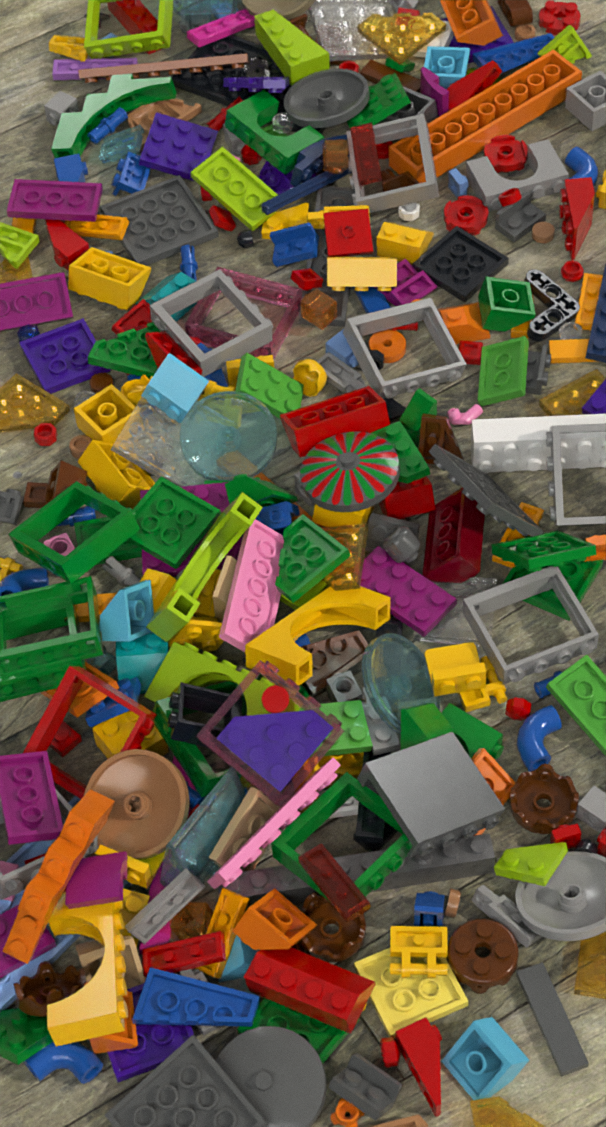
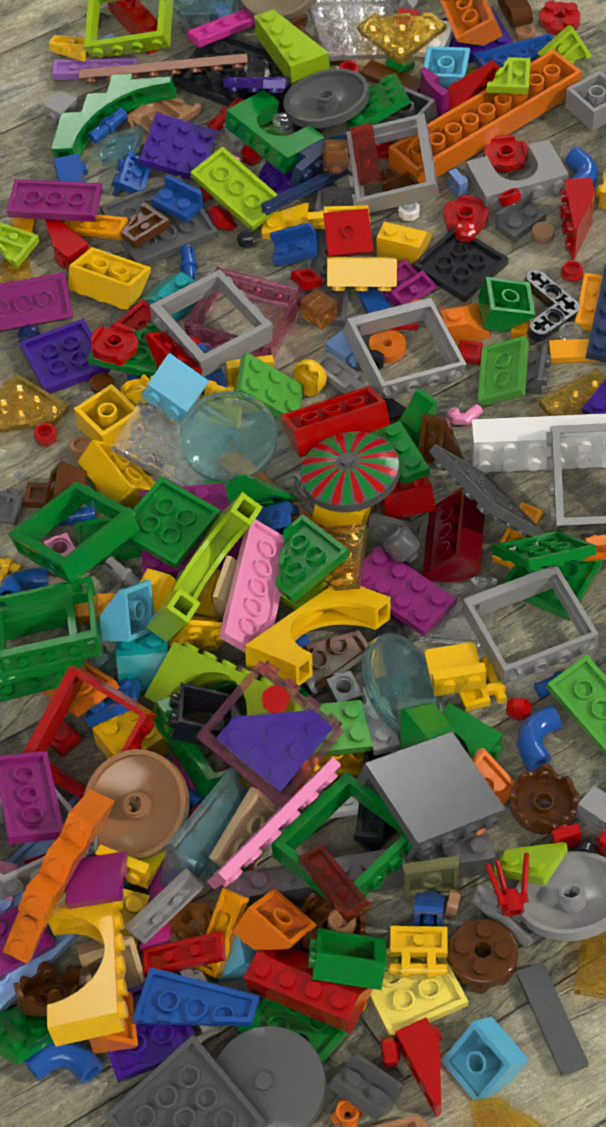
none -> red plate [91,323,138,366]
none -> reddish brown wing [121,202,171,248]
none -> blue bracket [151,174,203,223]
none -> green window [308,928,386,990]
none -> medium nougat tile [328,908,356,934]
none -> olive tile [402,856,460,898]
none -> red tile [455,220,477,242]
none -> red plant [485,852,529,916]
none -> lime wing [486,57,531,94]

